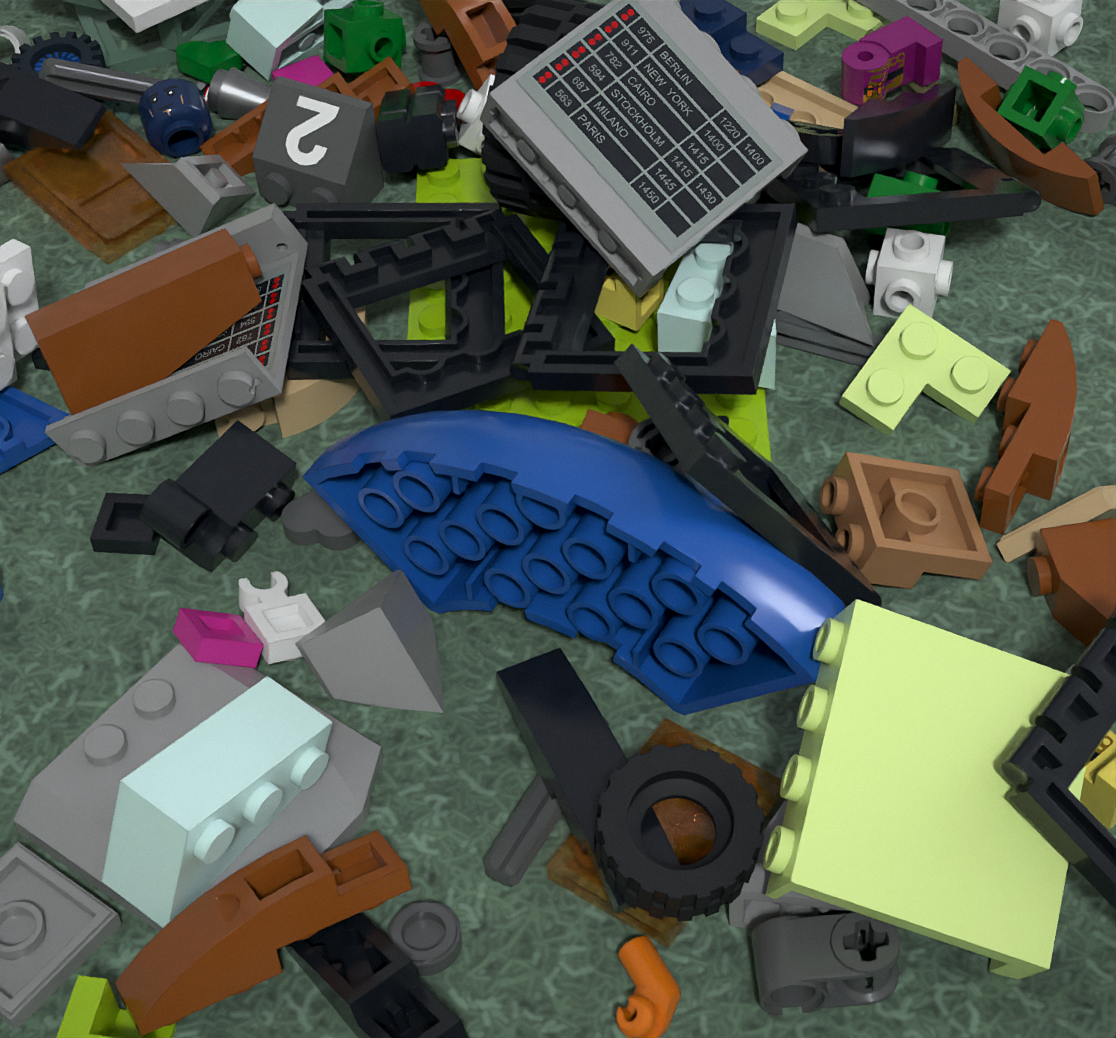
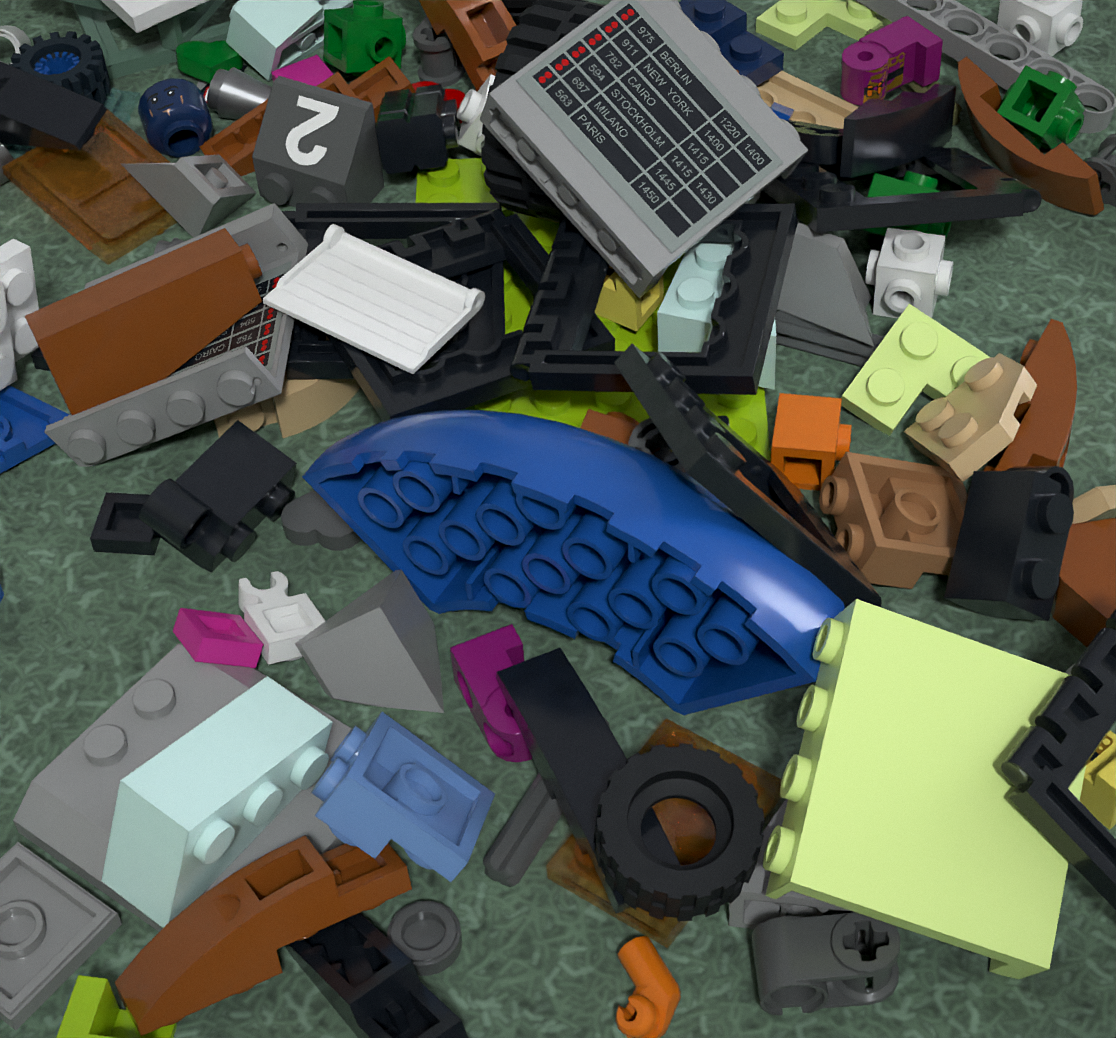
dark grey axle [39,58,162,107] -> none
none -> white piece [263,224,485,374]
none -> medium blue plate [311,712,495,882]
none -> magenta leg [450,624,532,762]
none -> orange brick [771,393,852,491]
none -> tan plate [904,353,1037,482]
none -> black hinge [944,466,1074,621]

